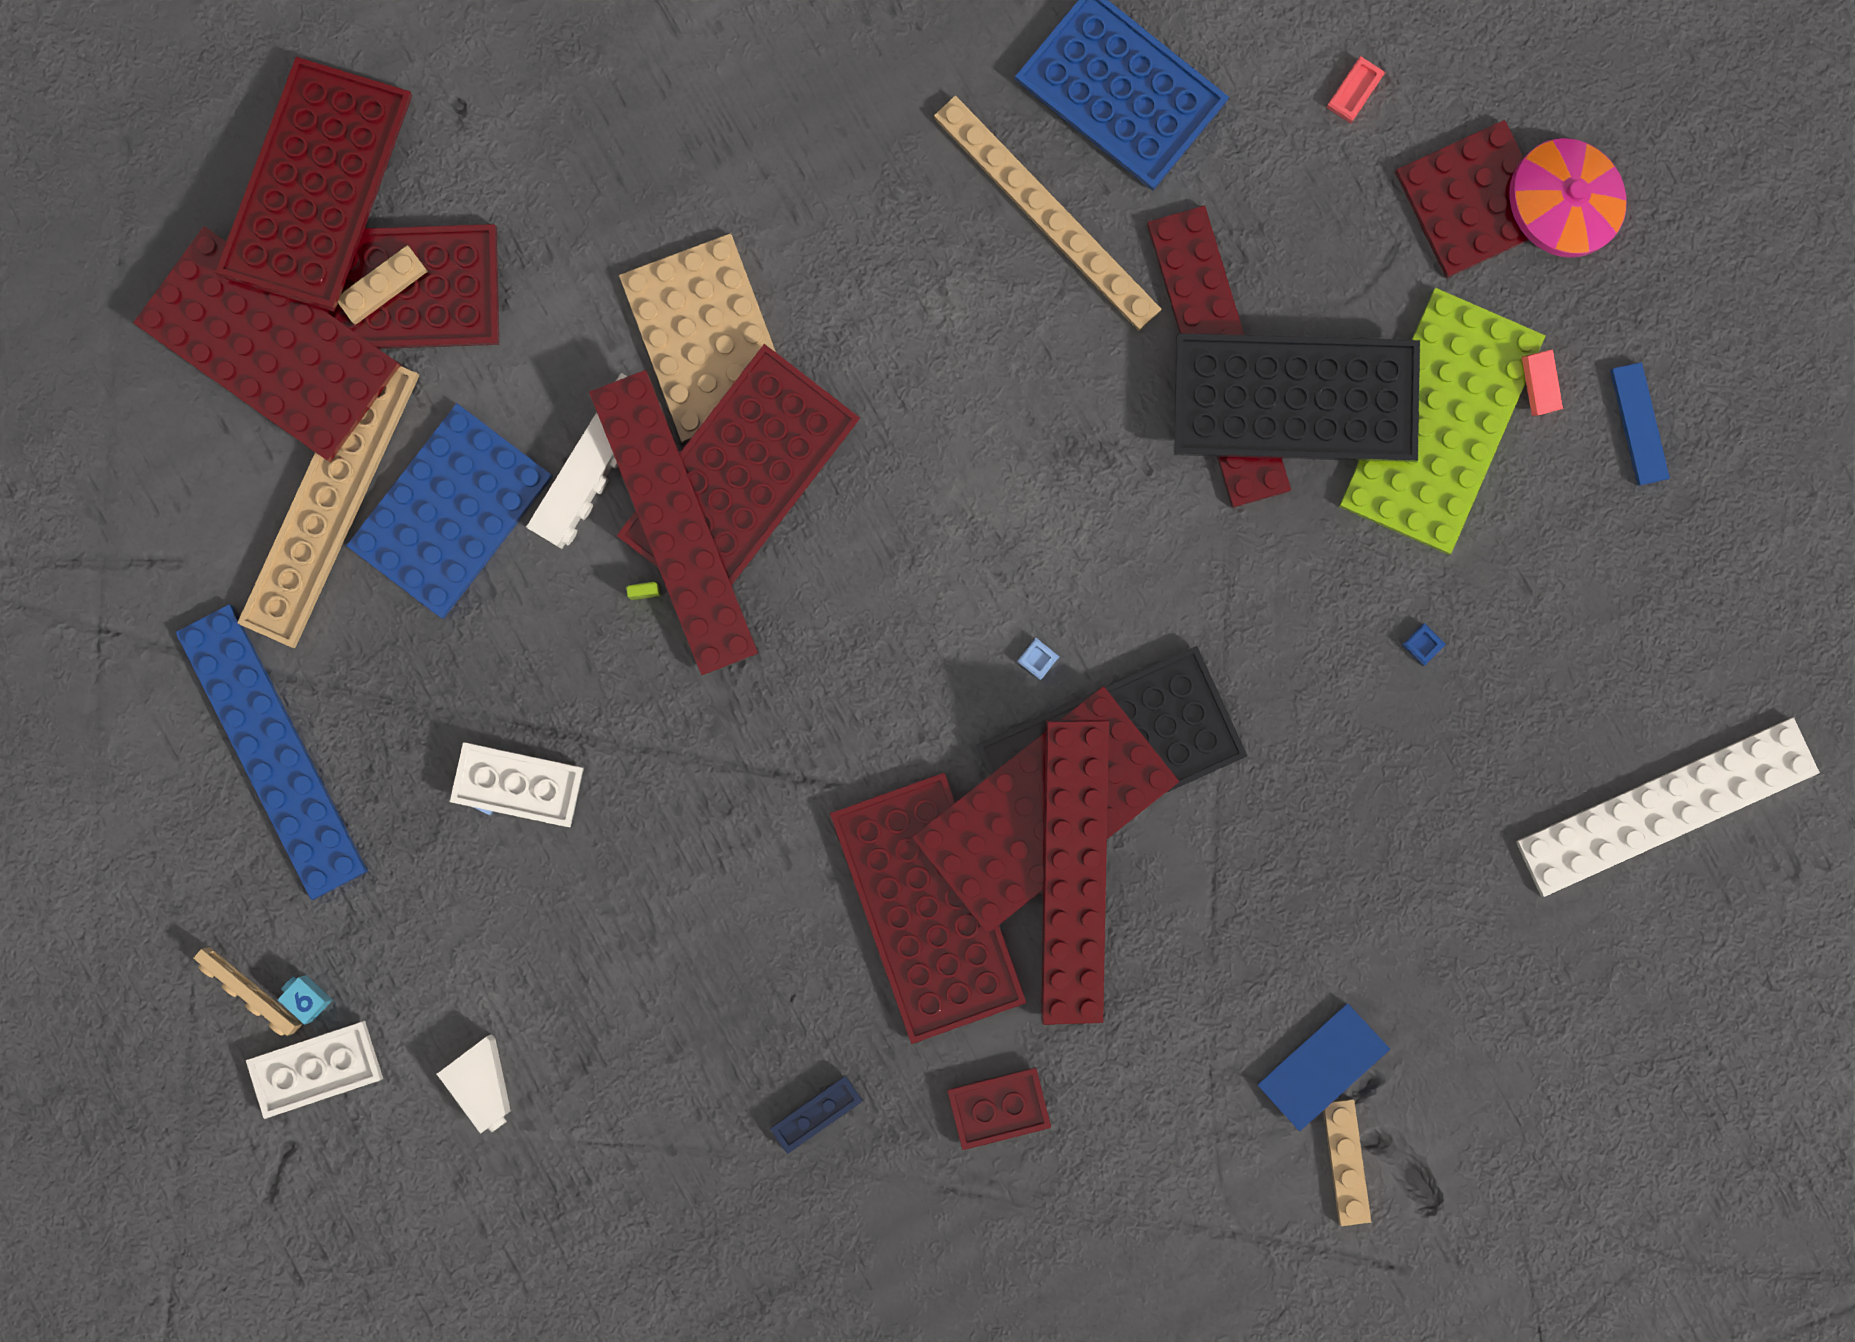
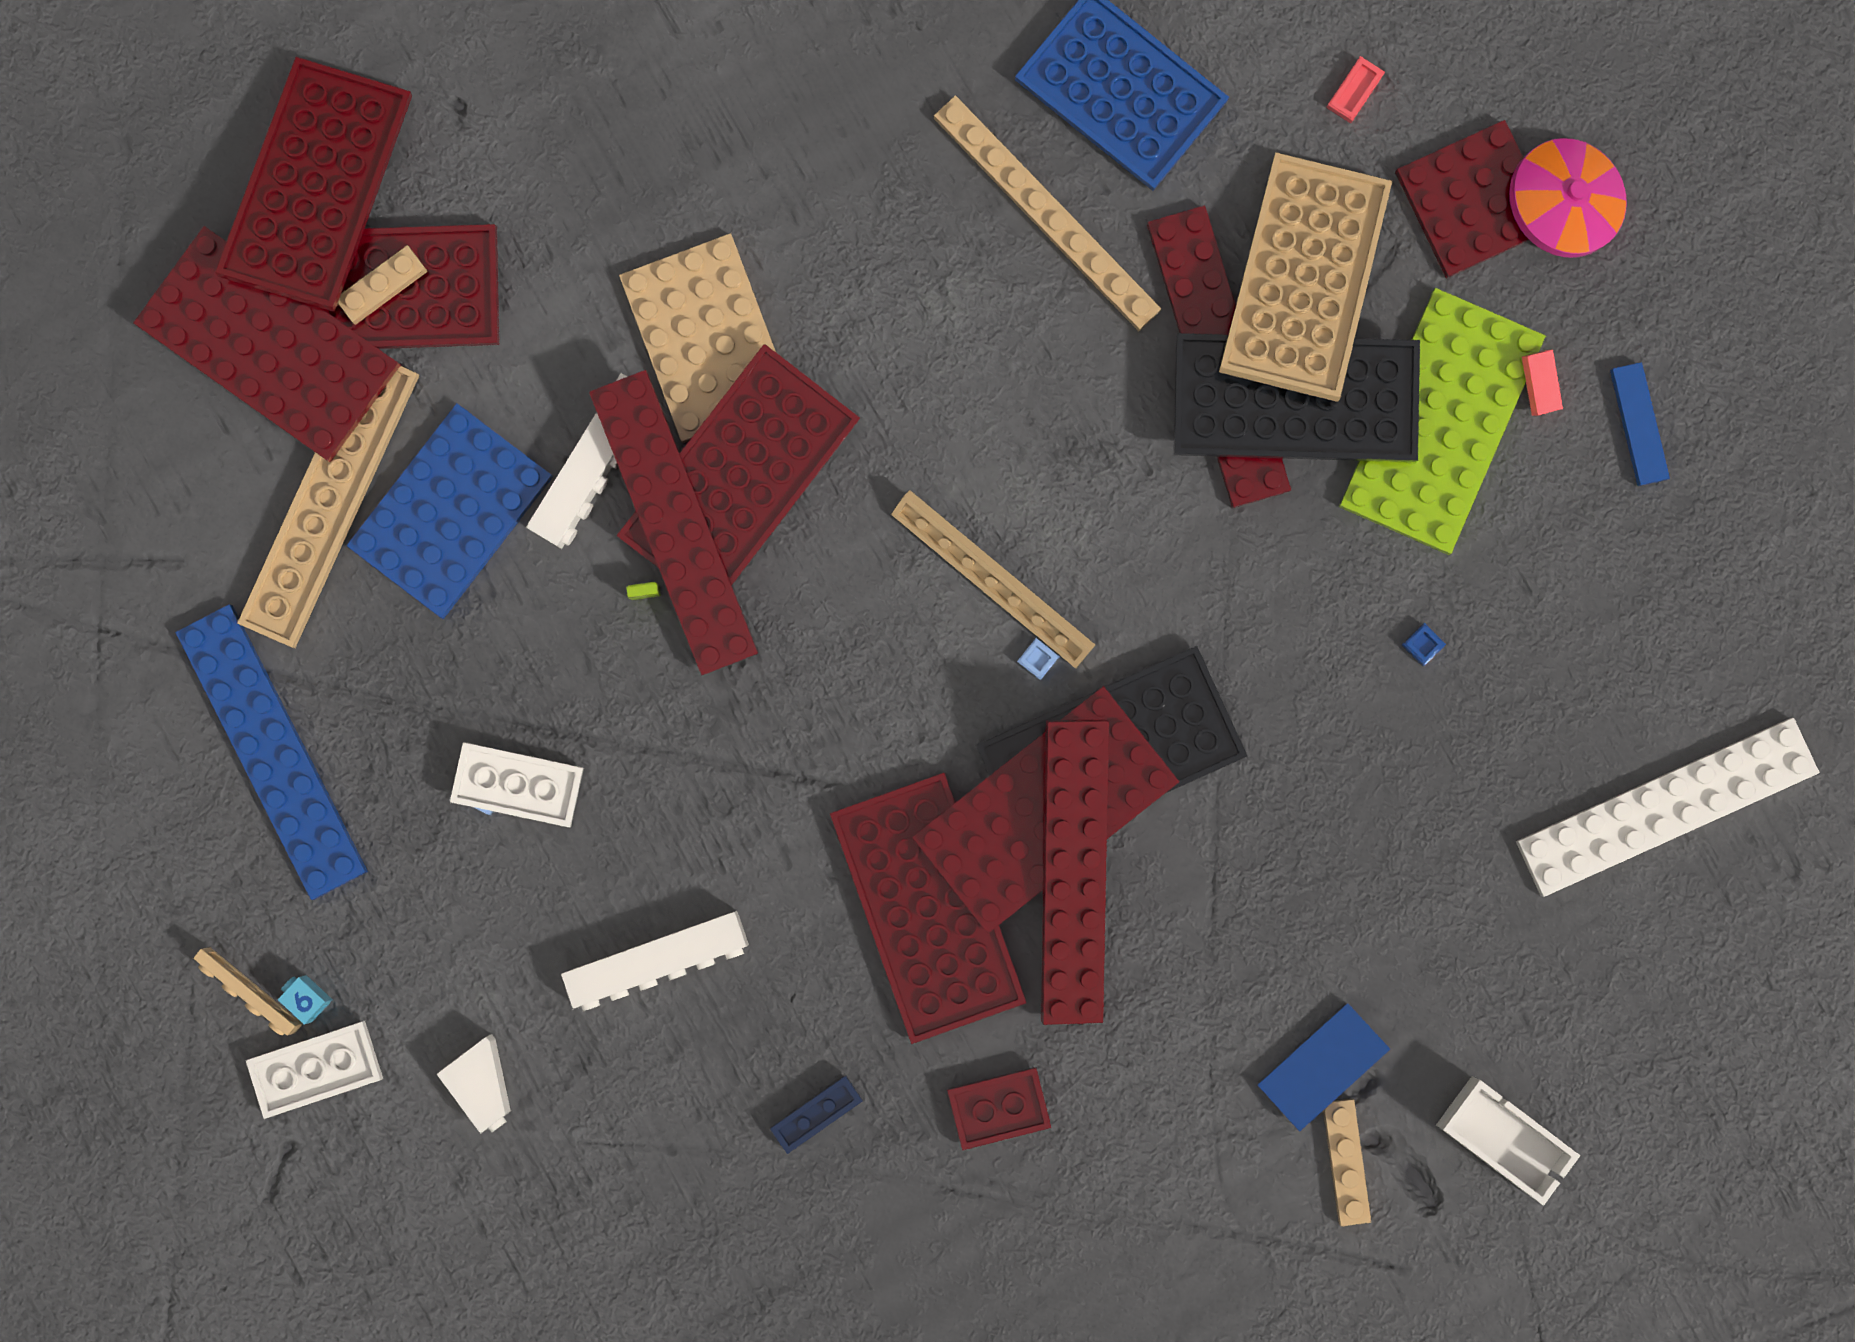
none -> white brick [561,911,749,1011]
none -> tan plate [891,490,1095,668]
none -> tan plate [1219,152,1392,402]
none -> white piece [1436,1076,1580,1206]

